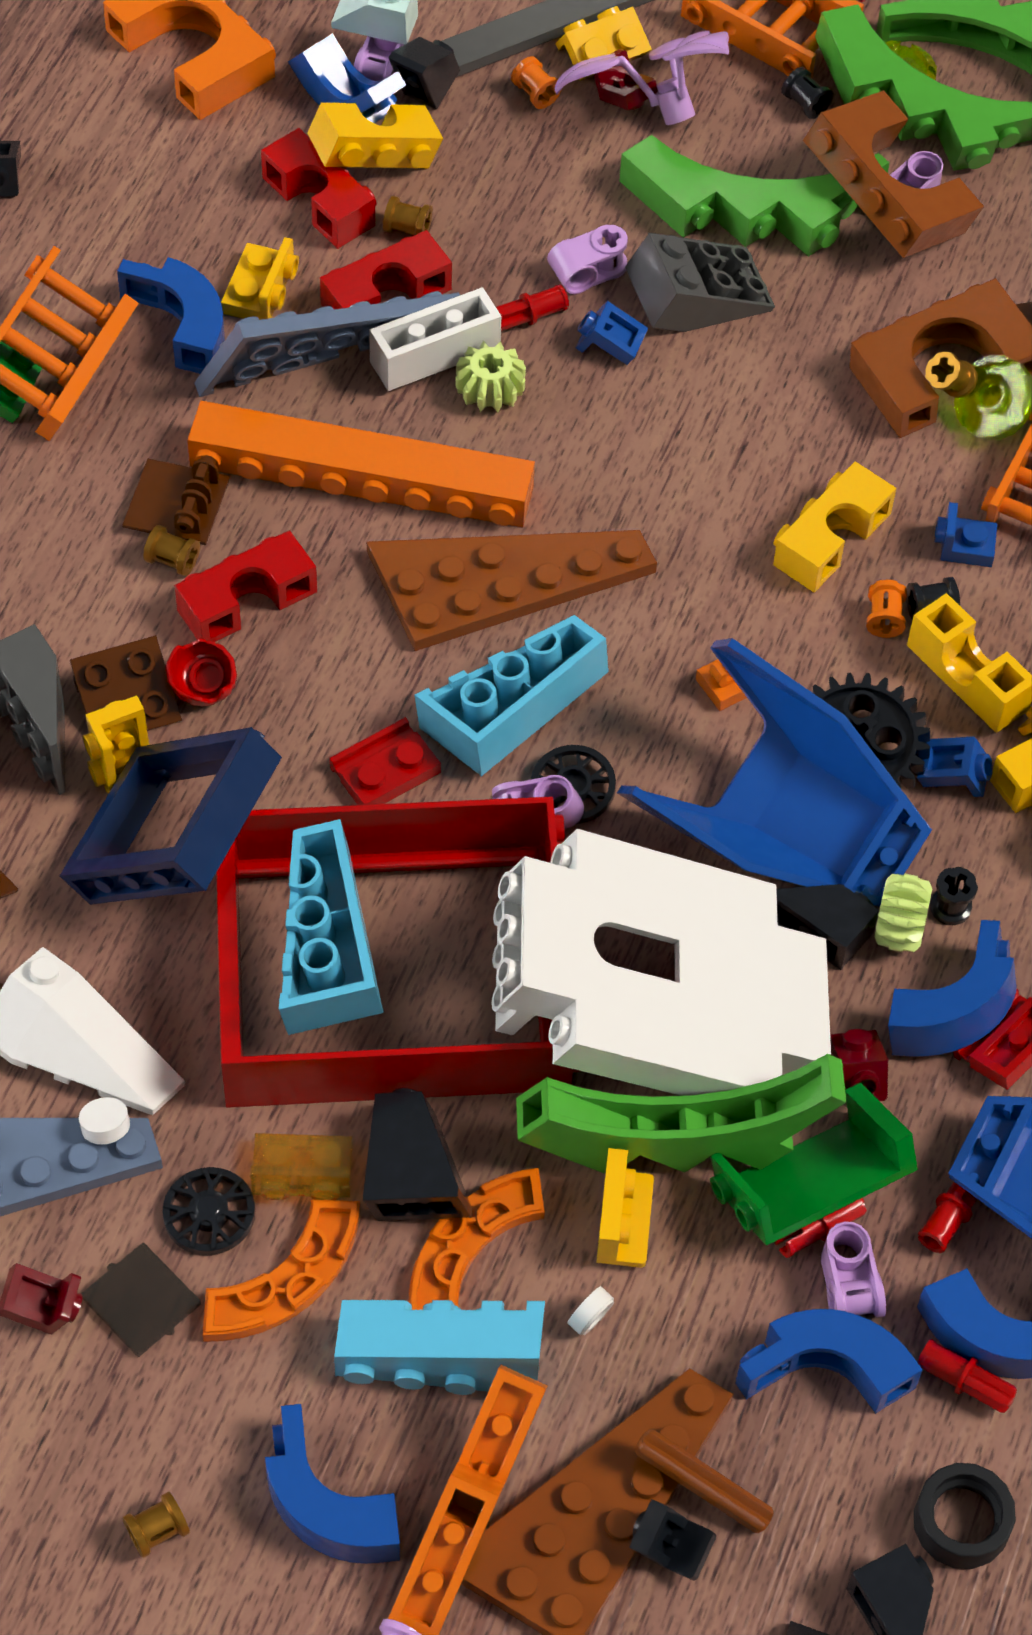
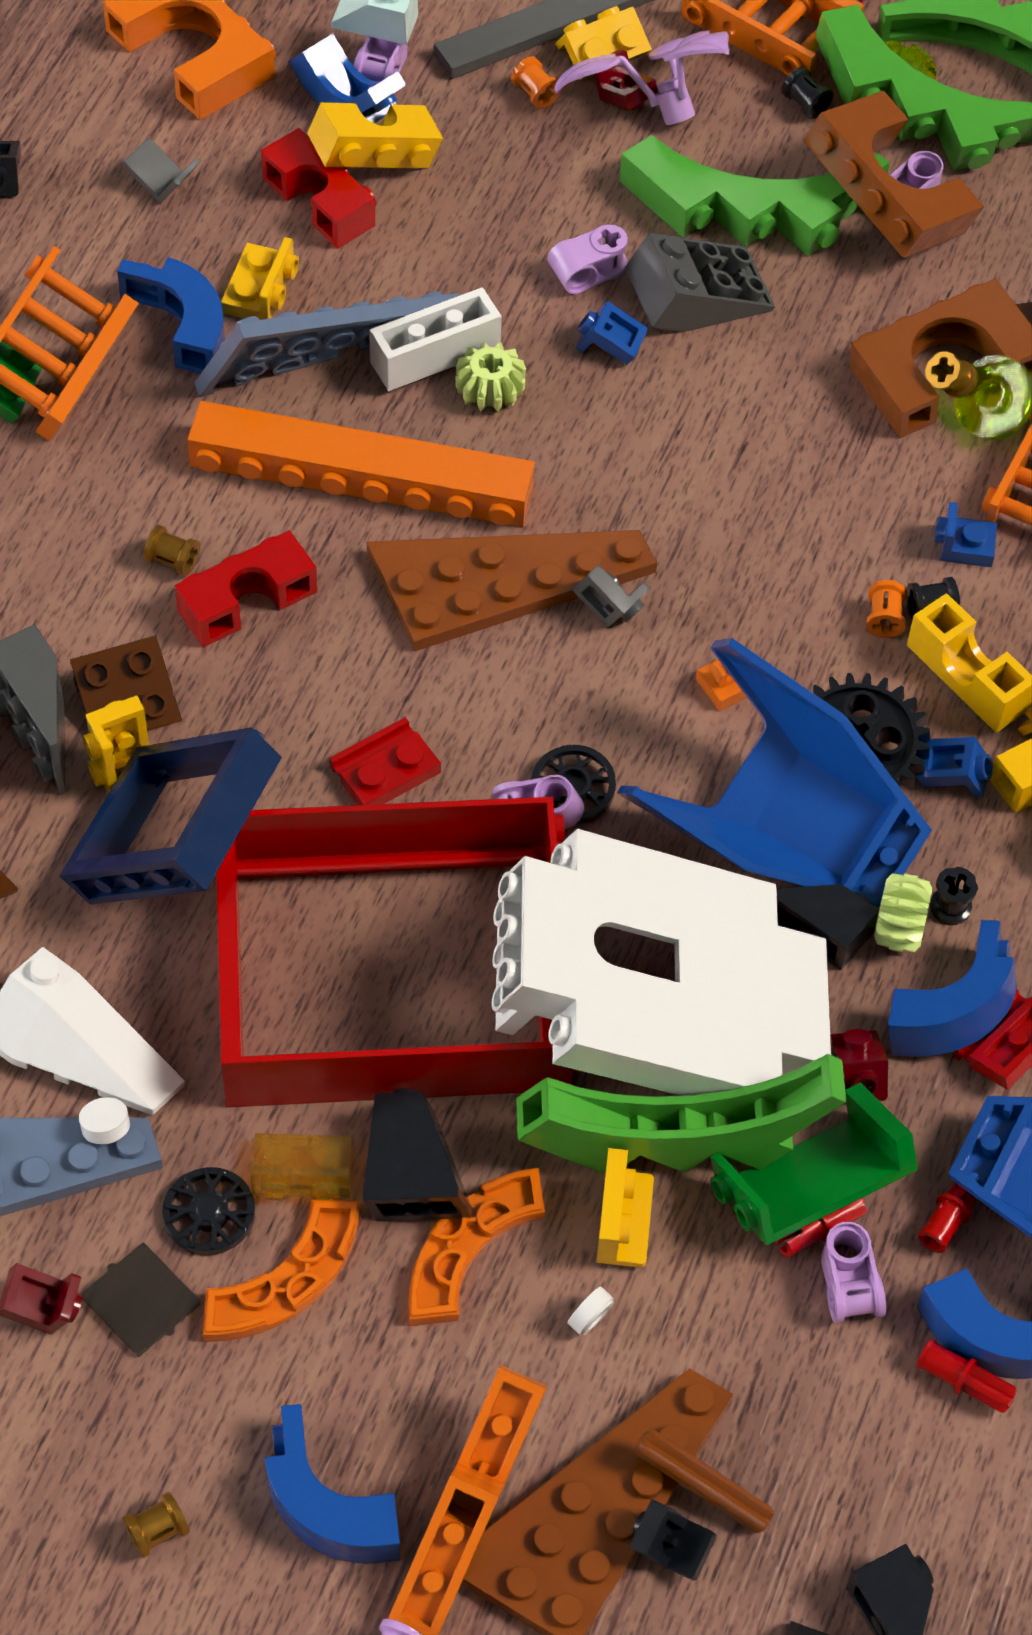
reddish brown hinge [122,455,230,545] -> none
red hair [165,638,237,707] -> none
medium azure wedge [279,819,384,1035] -> none
red arch [320,230,452,309] -> none
medium azure wedge [334,1300,545,1395] -> none
pearl gold bush [383,196,433,235] -> none
black slope [389,37,460,109] -> none
medium azure wedge [414,615,609,776] -> none
red axle [496,284,569,331] -> none
blue arch [735,1309,923,1414] -> none
yellow arch [773,461,897,593] -> none
black tyre [913,1463,1016,1569] -> none
none -> dark grey bracket [122,138,201,204]
none -> dark grey bracket [572,565,650,627]

